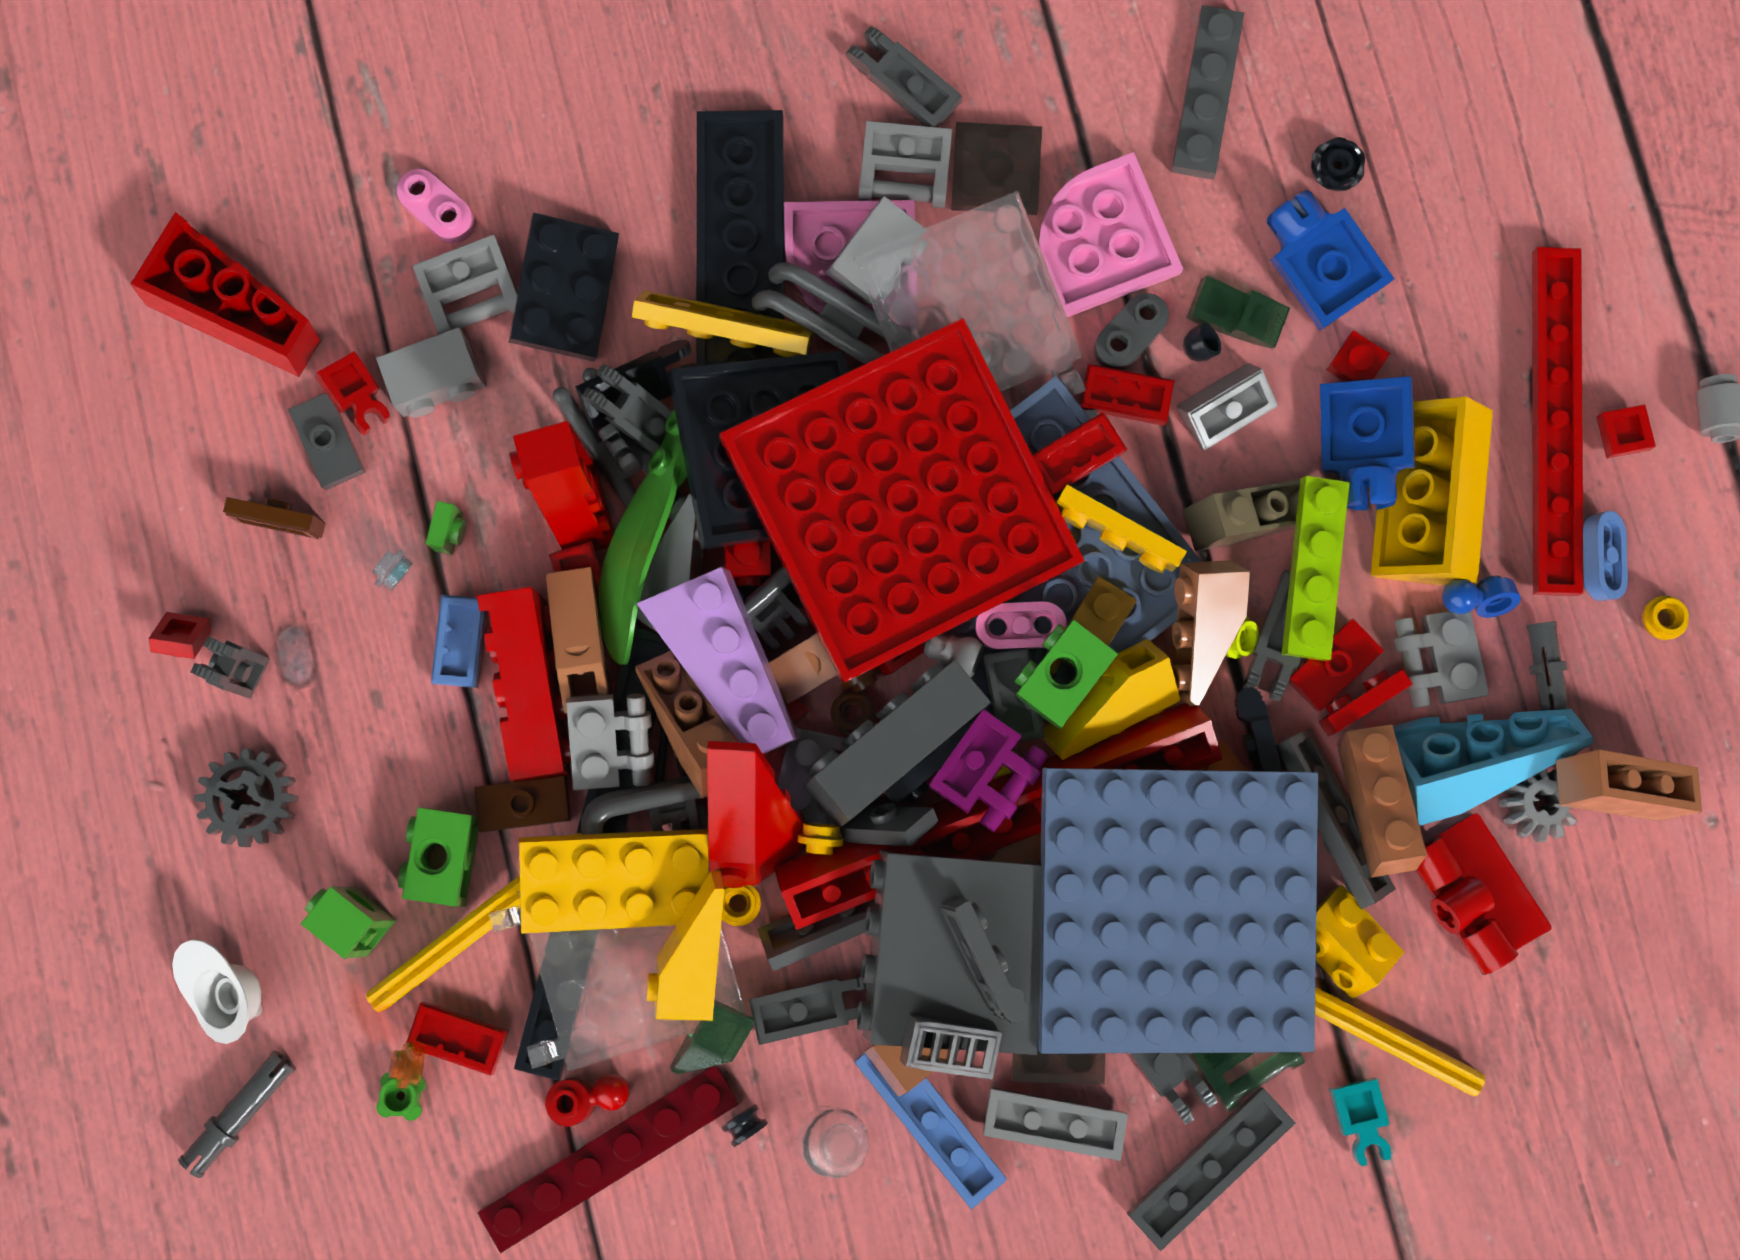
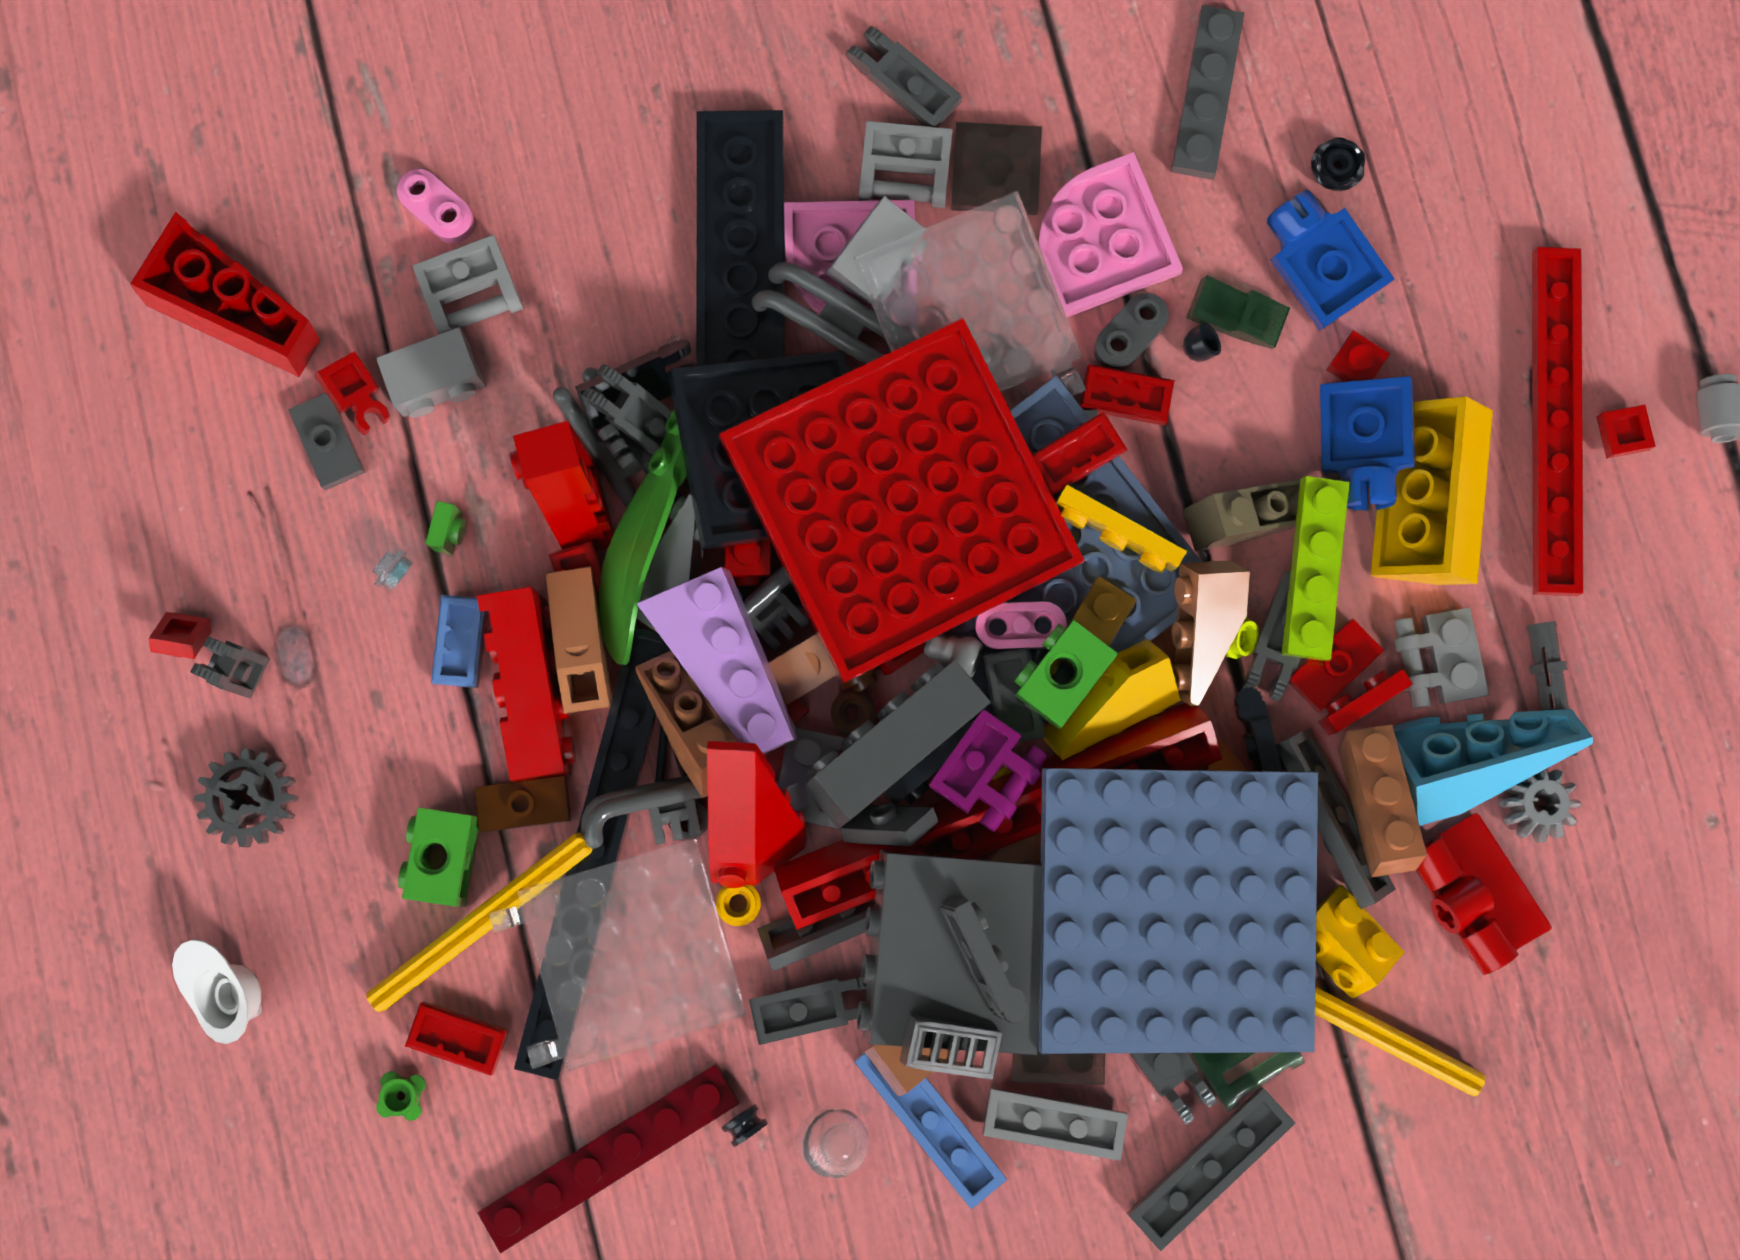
dark grey pin [178,1050,296,1178] -> none
reddish brown plate [223,497,325,540] -> none
bright green brick [301,886,396,959] -> none
clear orange plate [389,1041,425,1089] -> none
black plate [508,212,619,362] -> none
yellow plate [519,829,709,934] -> none
red plate [545,1073,630,1127] -> none
light grey plate [566,694,655,790] -> none
yellow plate [632,290,814,357] -> none
yellow slope [646,871,724,1021] -> none
clear green slope [670,1000,755,1074] -> none
yellow plate [797,823,844,855] -> none
light grey slope [1176,363,1278,450] -> none
teal plate [1329,1077,1391,1167] -> none
blue plate [1442,575,1521,618] -> none
nougat brick [1556,749,1702,821] -> none
medium blue plate [1583,511,1628,601] -> none
yellow plate [1642,595,1689,640] -> none

